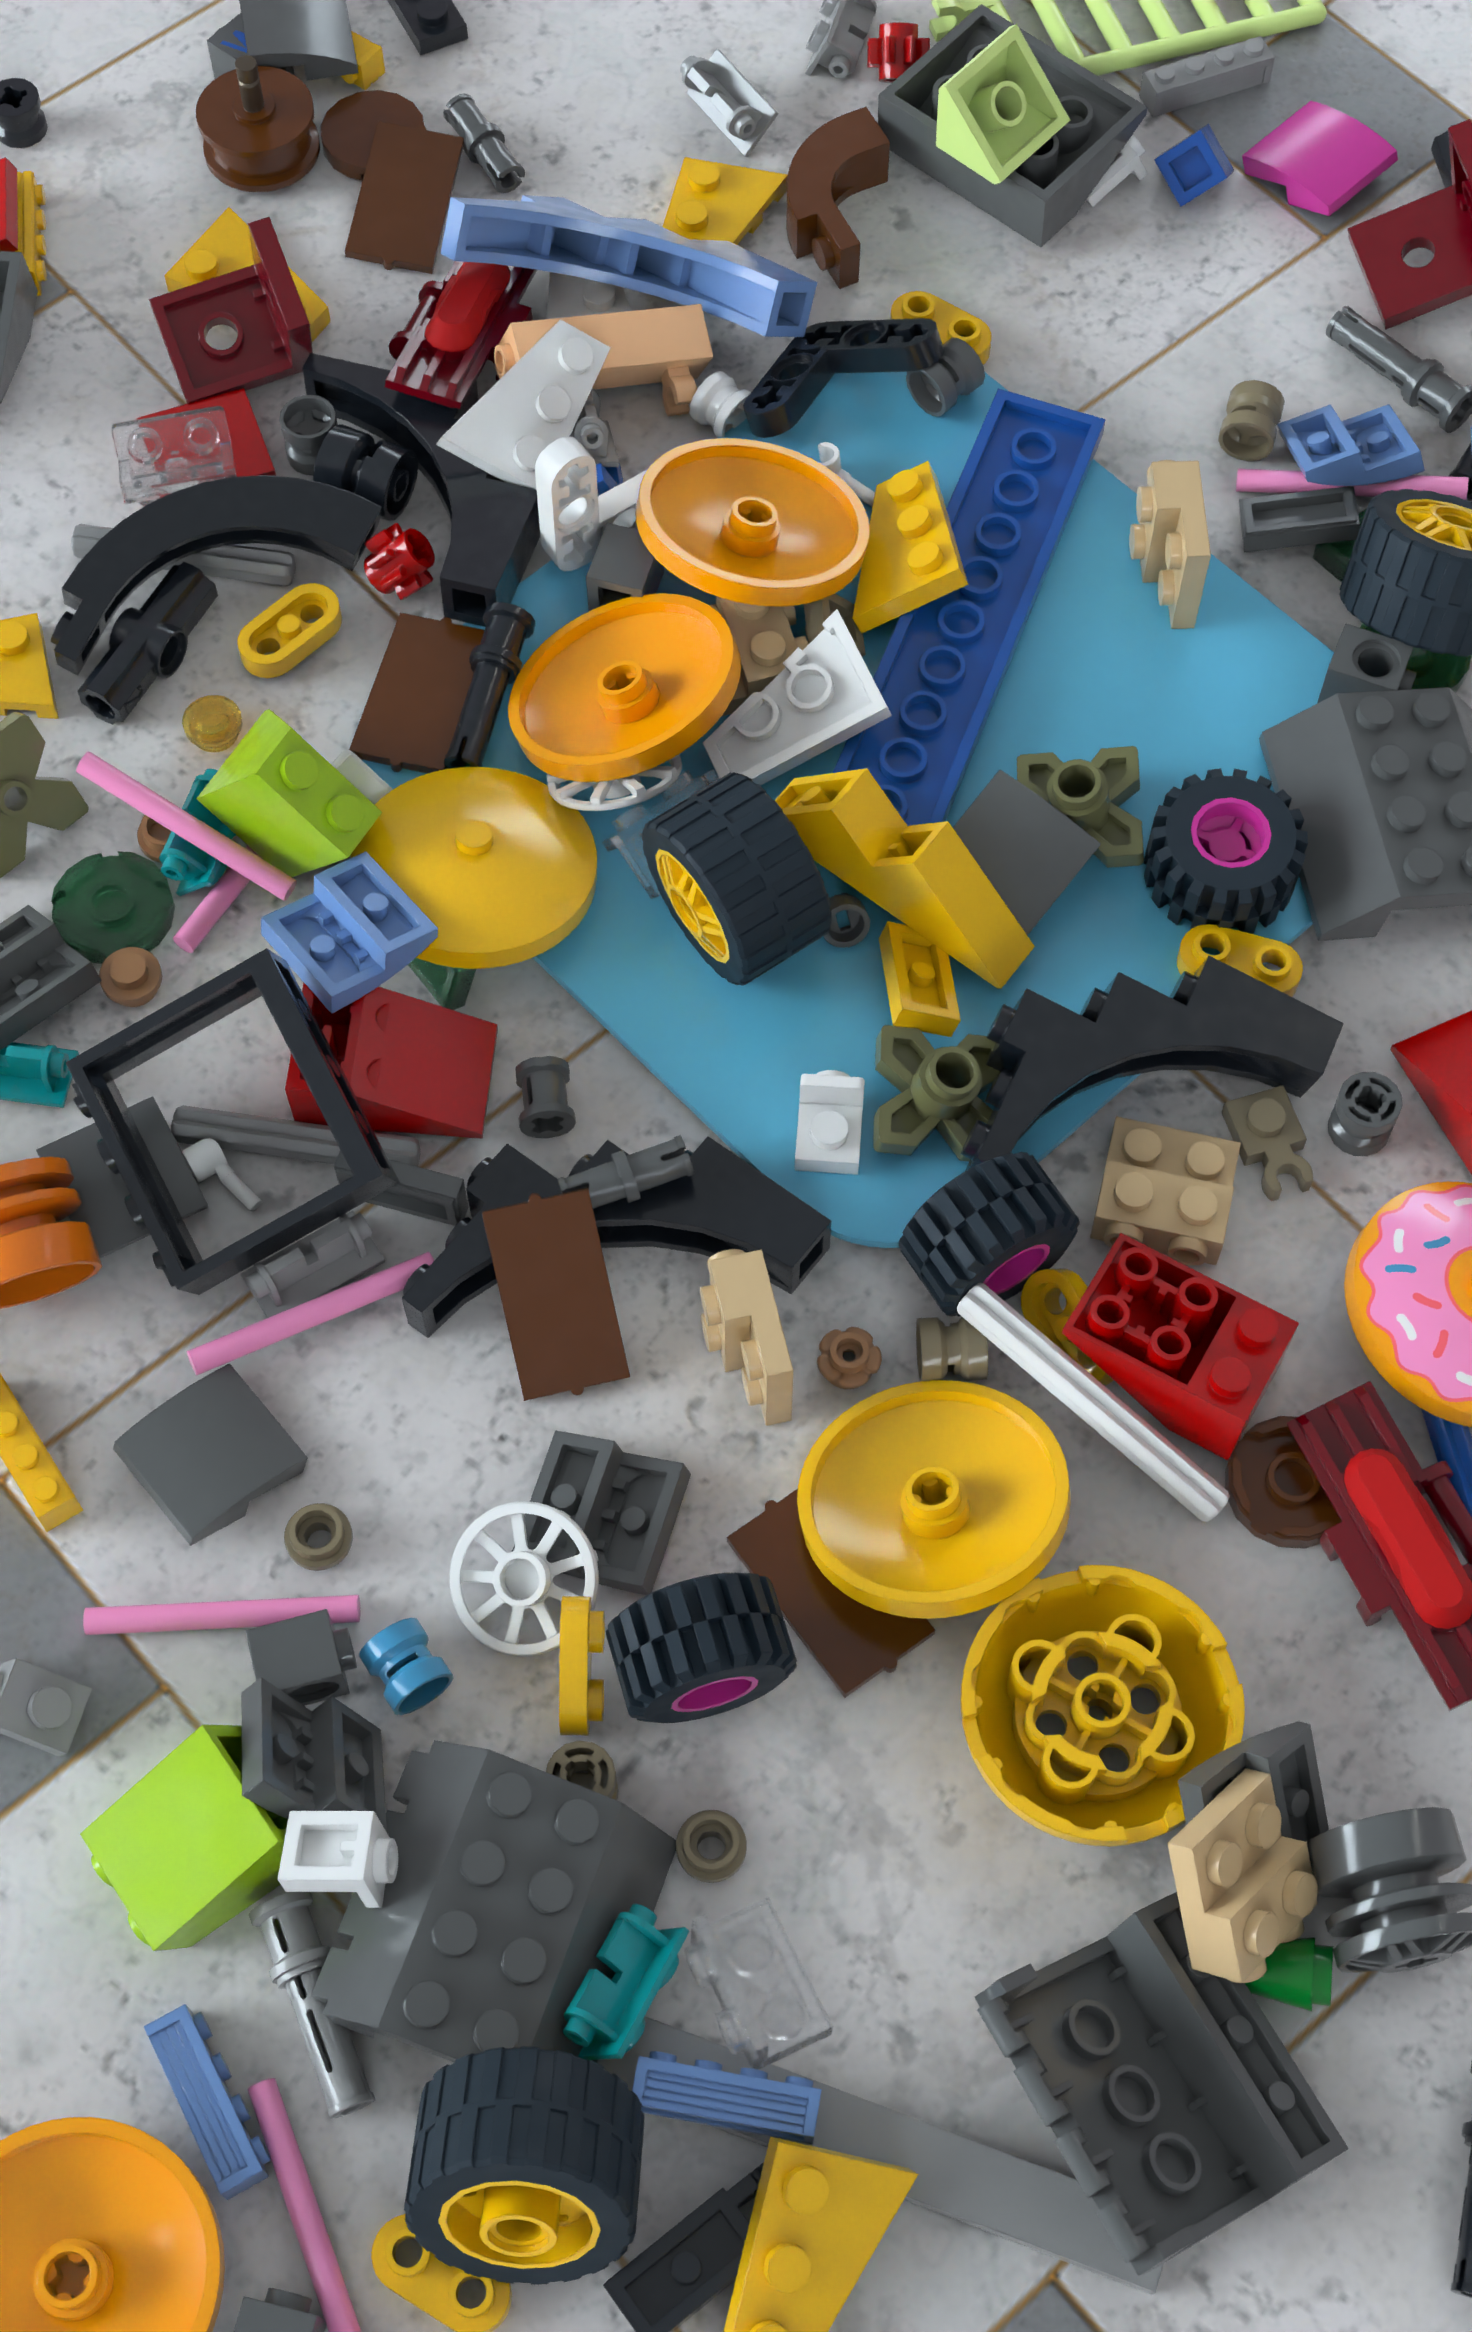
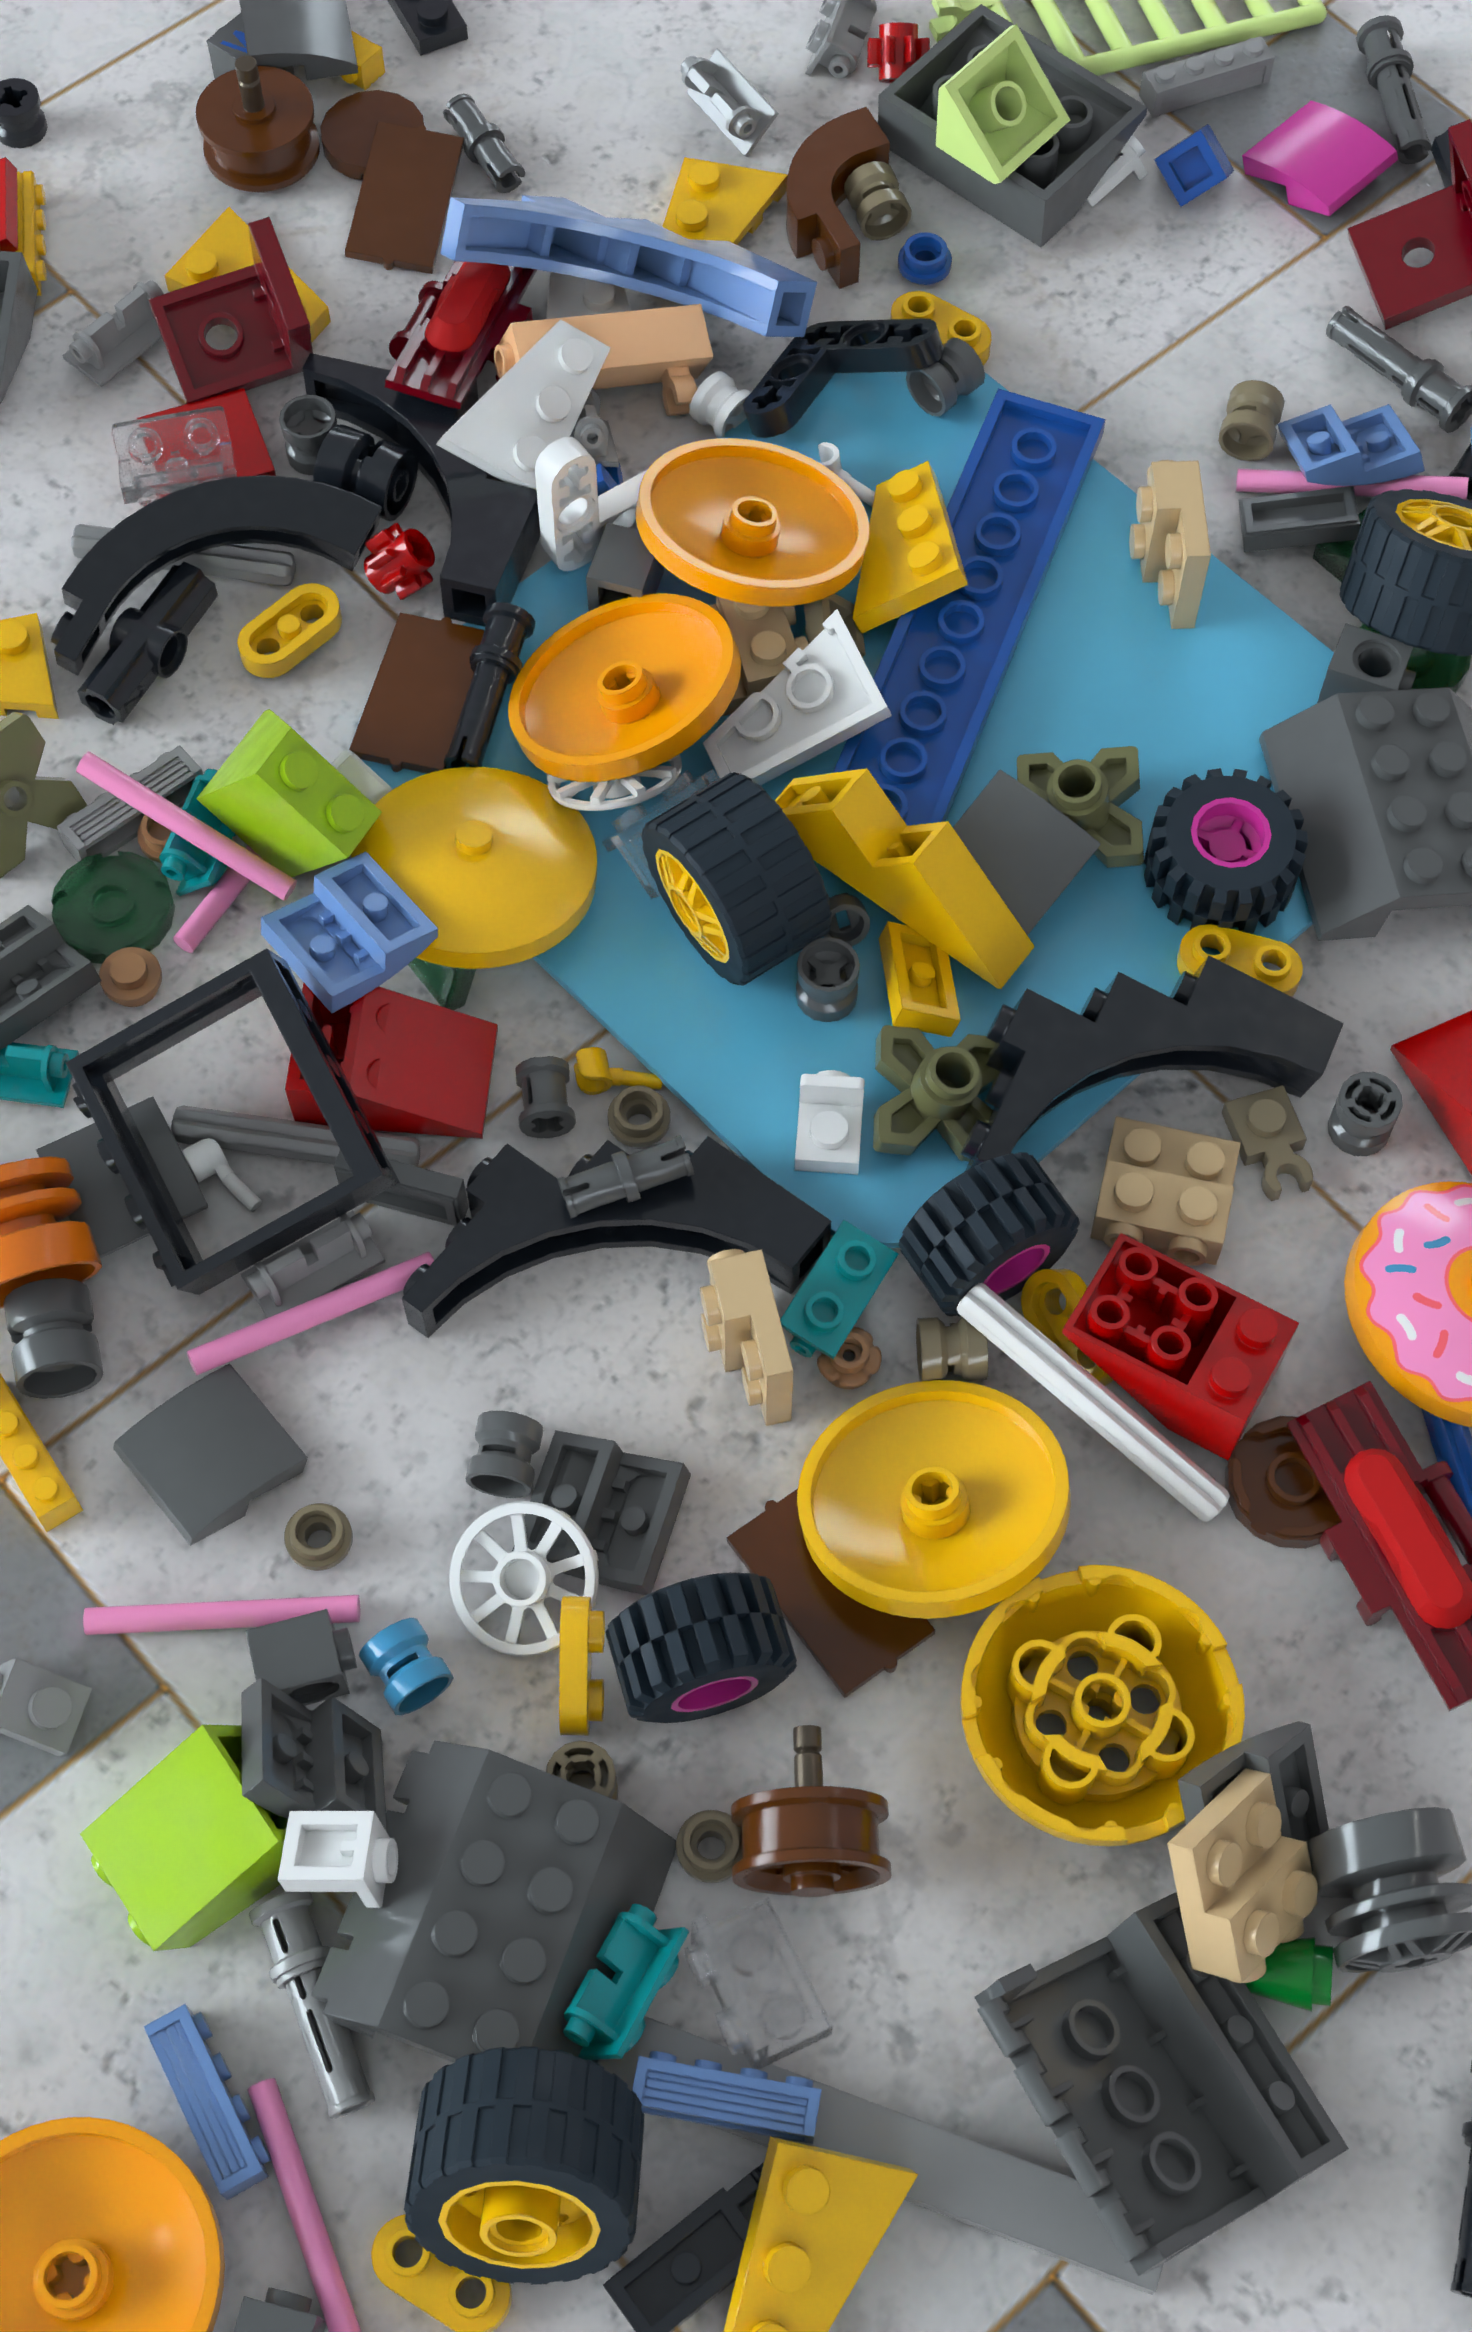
clear yellow plate [182,695,243,752] -> none
reddish brown piece [482,1188,630,1401] -> none
none -> dark grey wheel [3,1278,104,1399]
none -> light grey piece [57,745,203,871]
none -> light grey hinge [62,280,164,387]
none -> dark grey wheel [465,1411,544,1498]
none -> yellow hand [574,1047,663,1095]
none -> dark tan plate [607,1086,671,1148]
none -> reddish brown wheel [731,1725,891,1897]
none -> teal hinge [780,1220,899,1359]
none -> dark grey wheel [796,937,860,1022]
none -> dark tan wheel [844,161,911,240]
none -> blue plate [898,232,952,285]
none -> dark grey pin [1356,15,1432,164]

